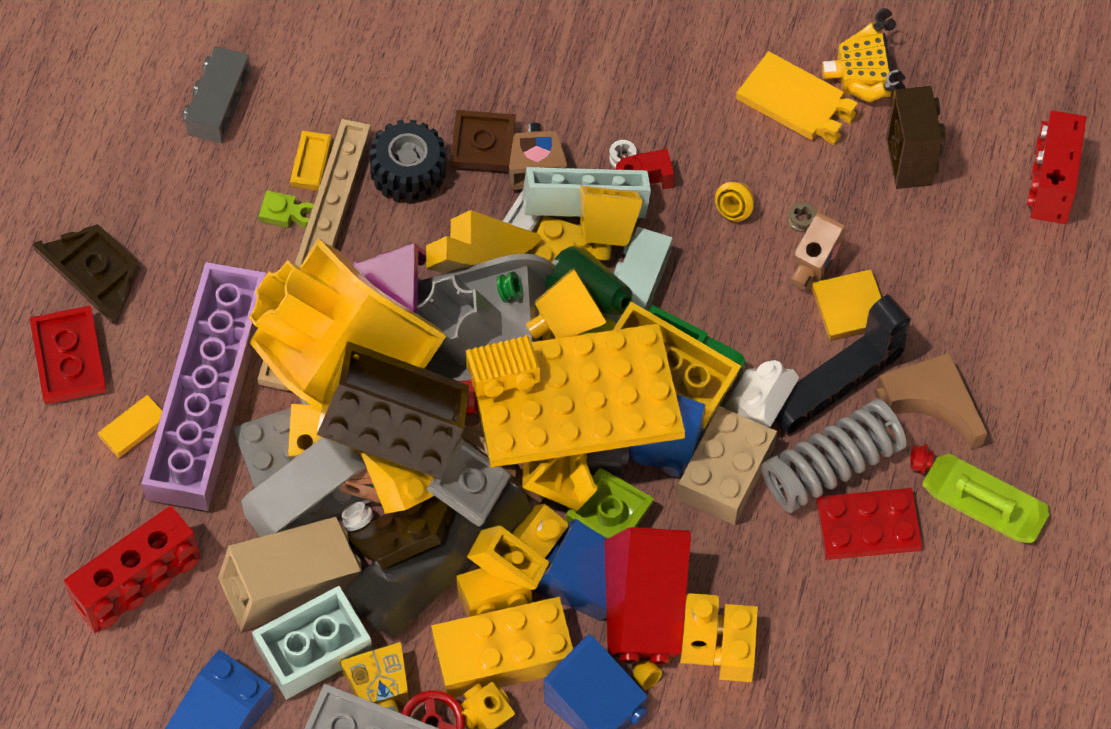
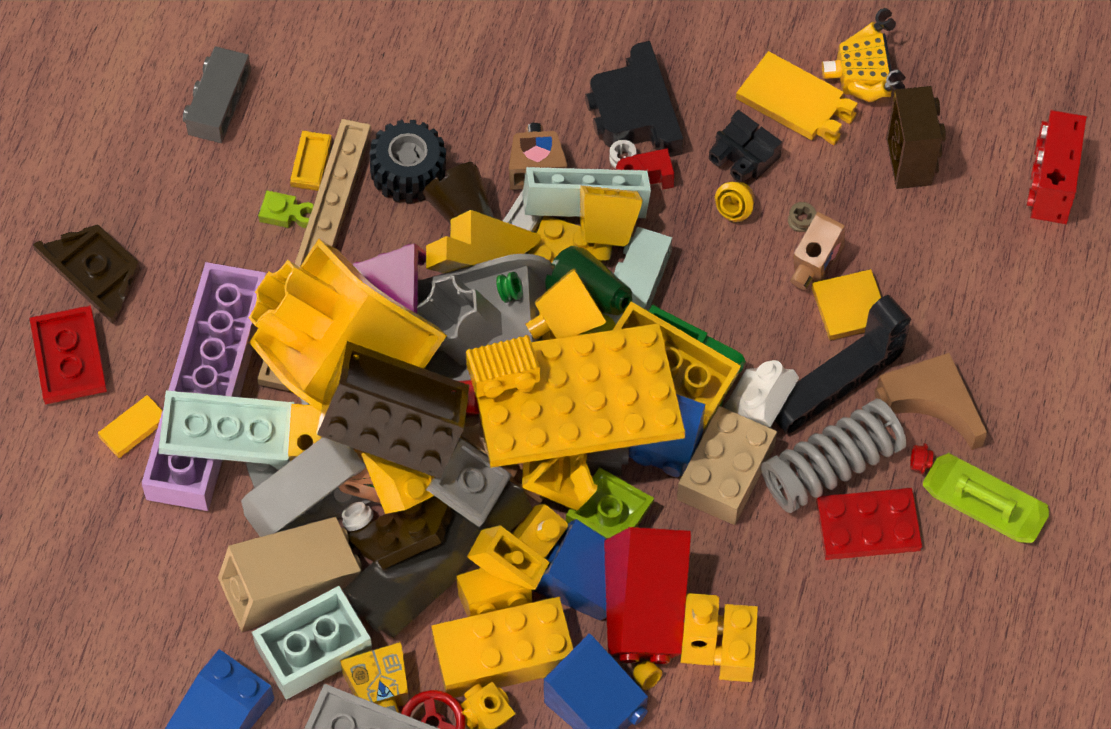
red brick [63,505,200,633] -> none
reddish brown plate [450,110,516,172] -> none
none -> light aqua plate [159,390,294,470]
none -> dark brown cone [423,162,494,225]
none -> black brick [585,41,683,157]
none -> black hips [709,109,782,183]

